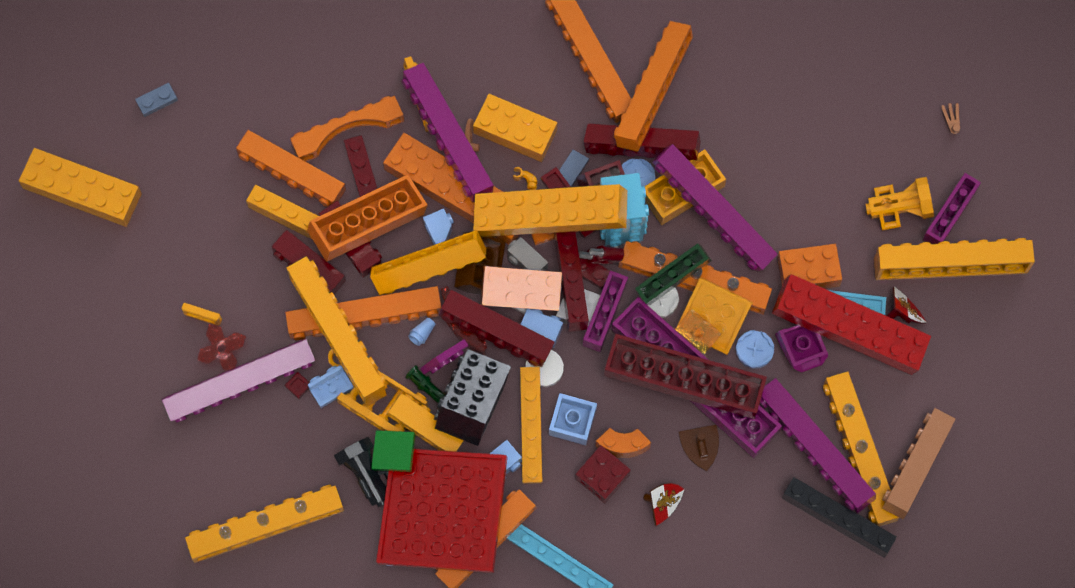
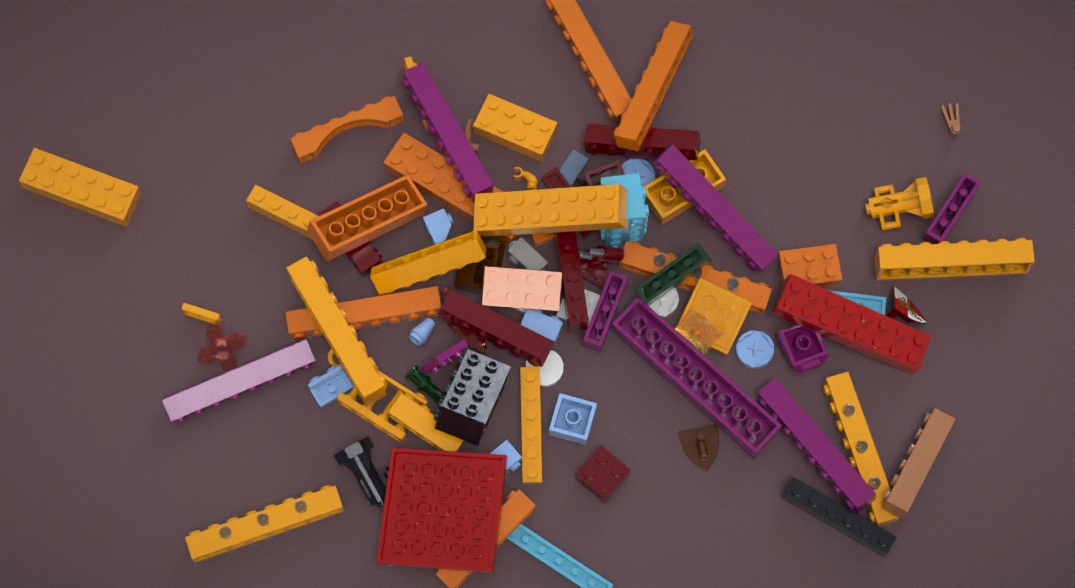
sand blue plate [135,83,178,117] -> none
orange brick [236,130,346,207] -> none
dark red brick [271,230,346,294] -> none
dark red tile [284,372,310,399] -> none
dark red plate [344,135,377,197] -> none
green tile [372,430,415,472] -> none
orange brick [595,428,651,458] -> none
dark red brick [604,334,767,419] -> none
shield [643,483,685,526] -> none

